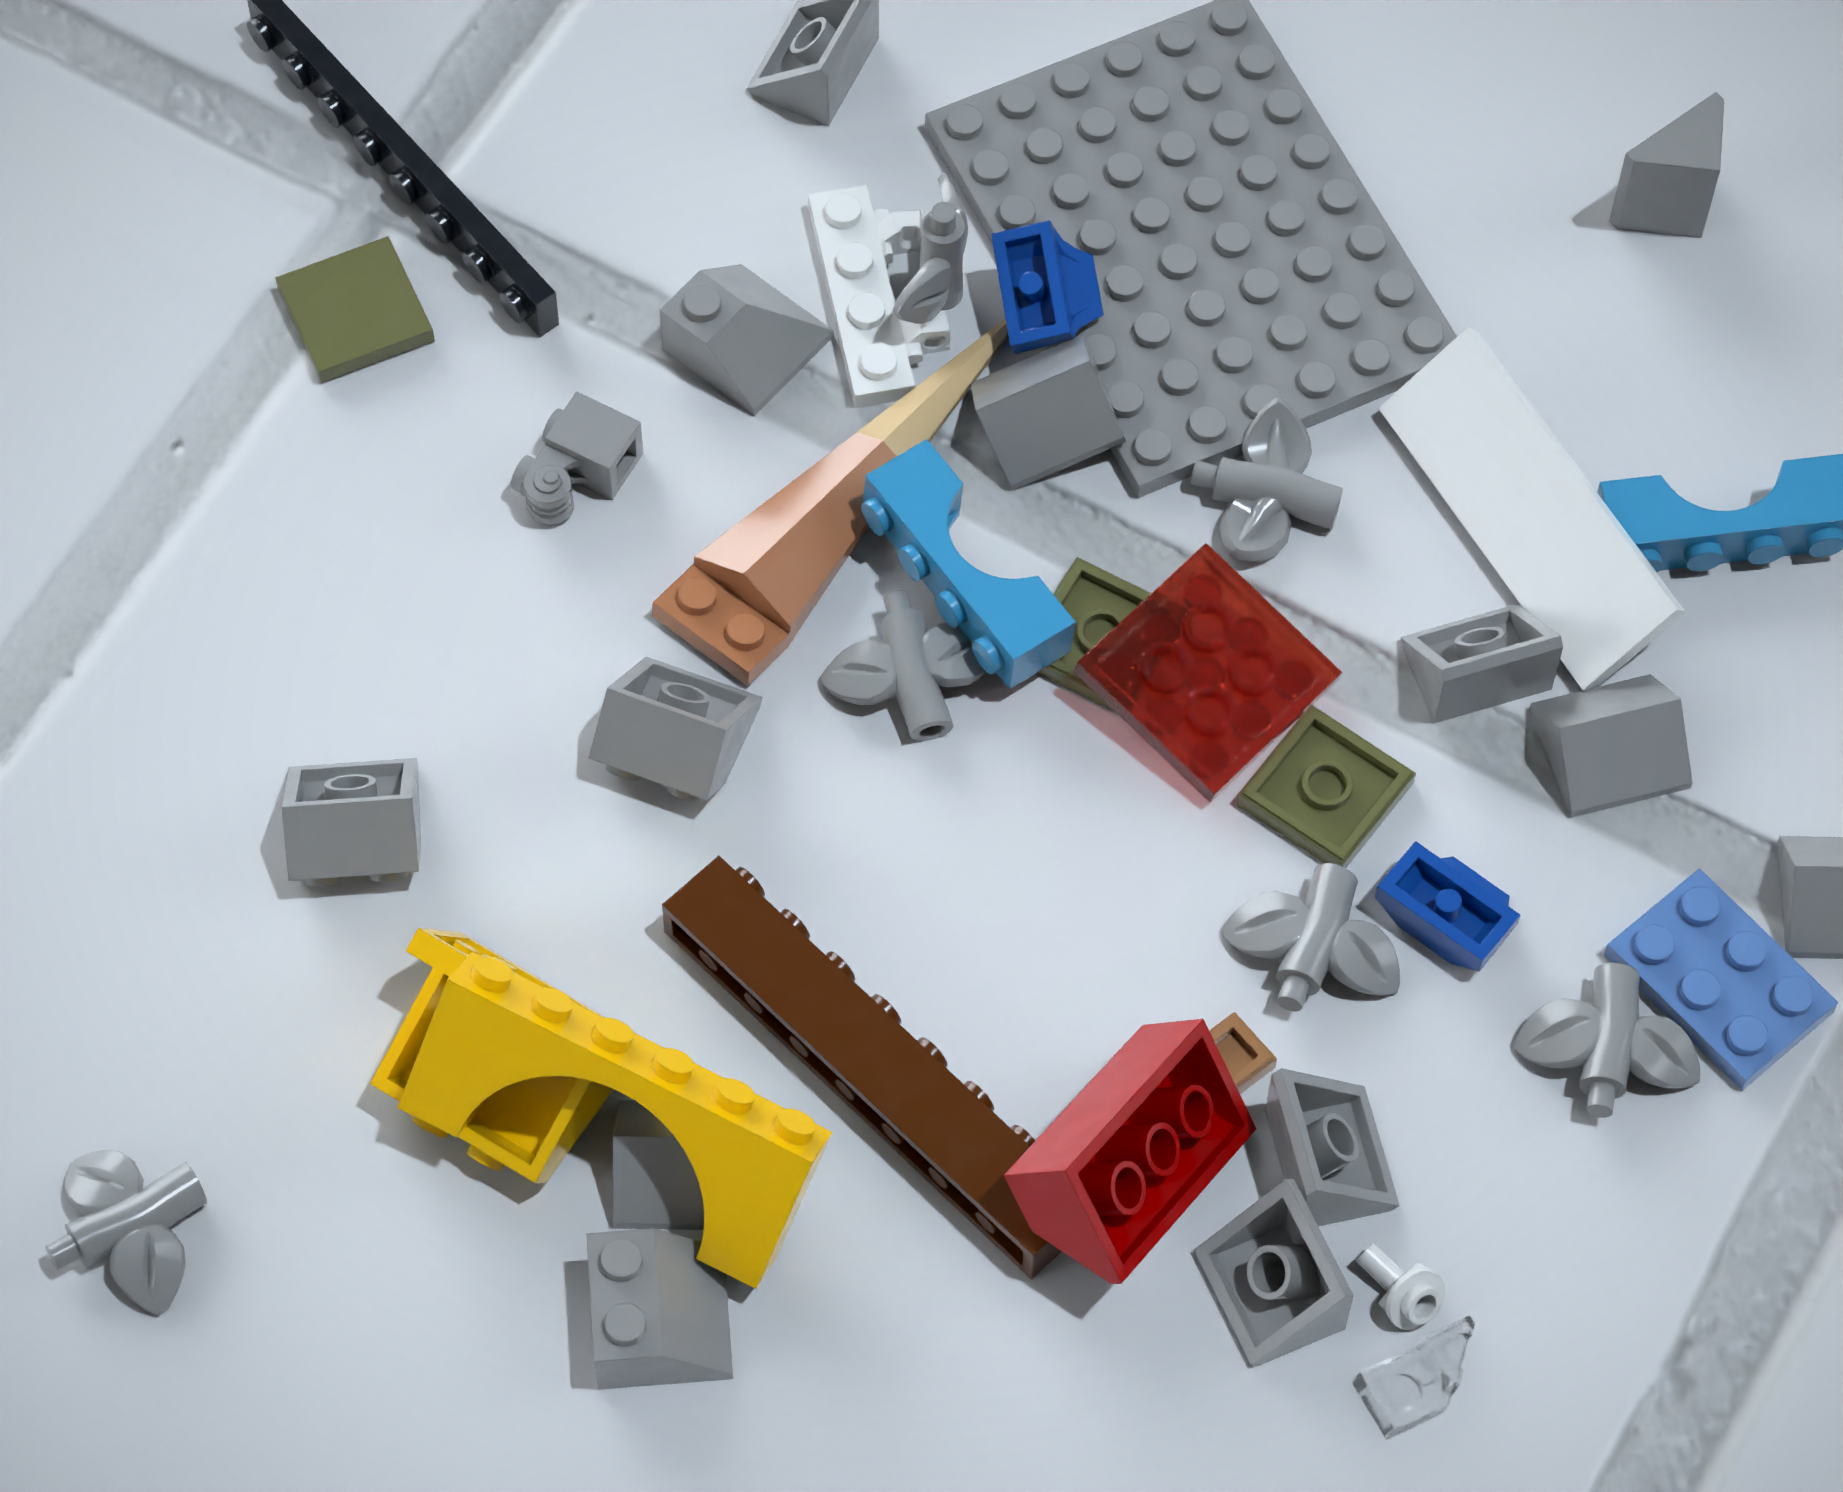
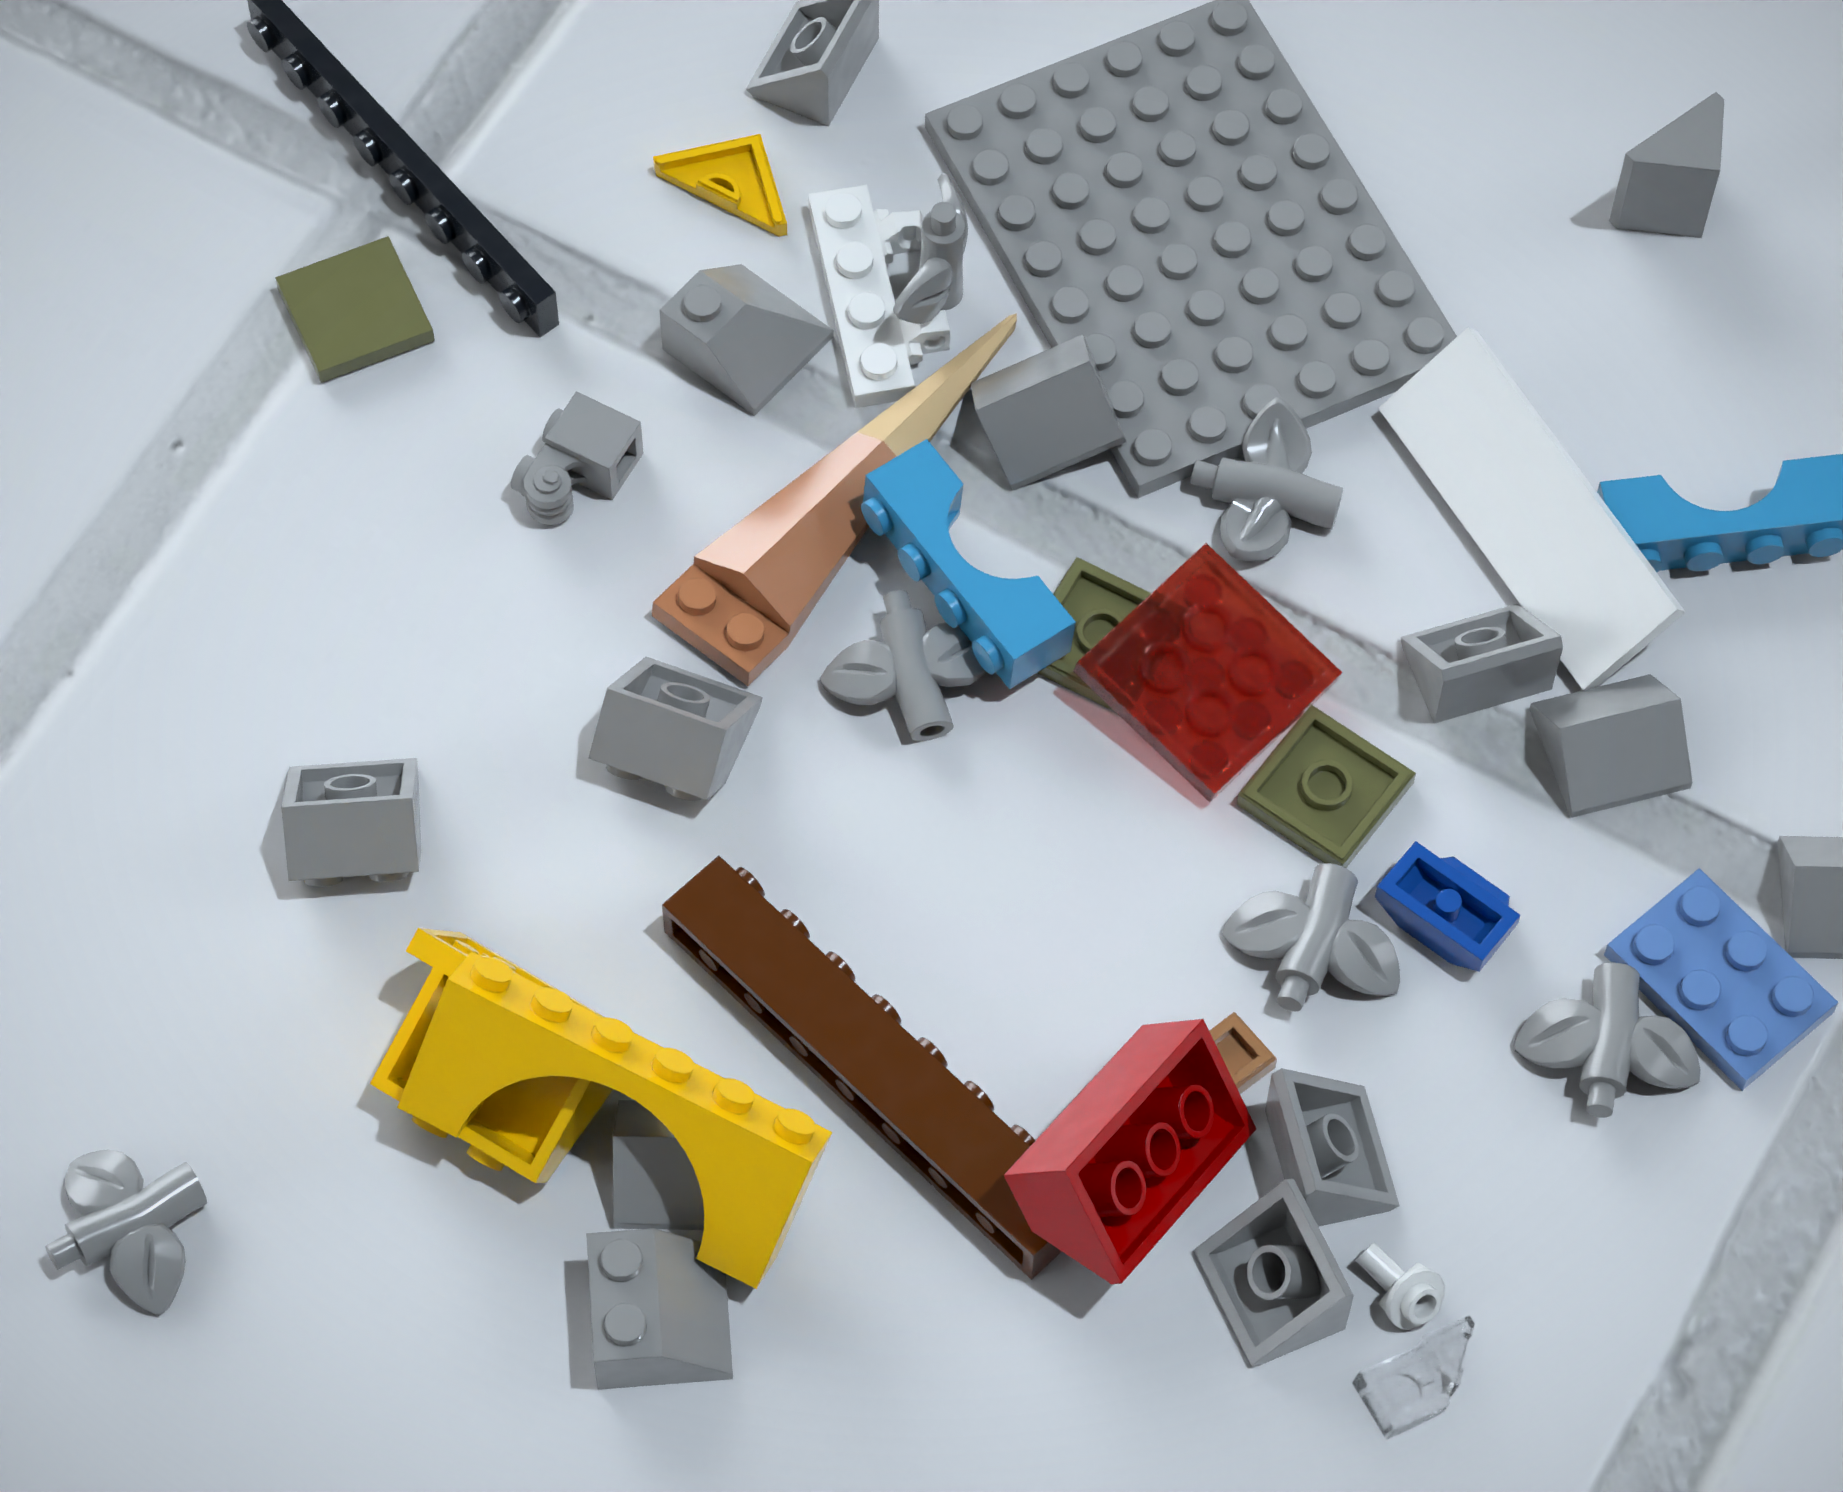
blue slope [991,220,1104,354] -> none
none -> yellow tile [653,134,787,237]

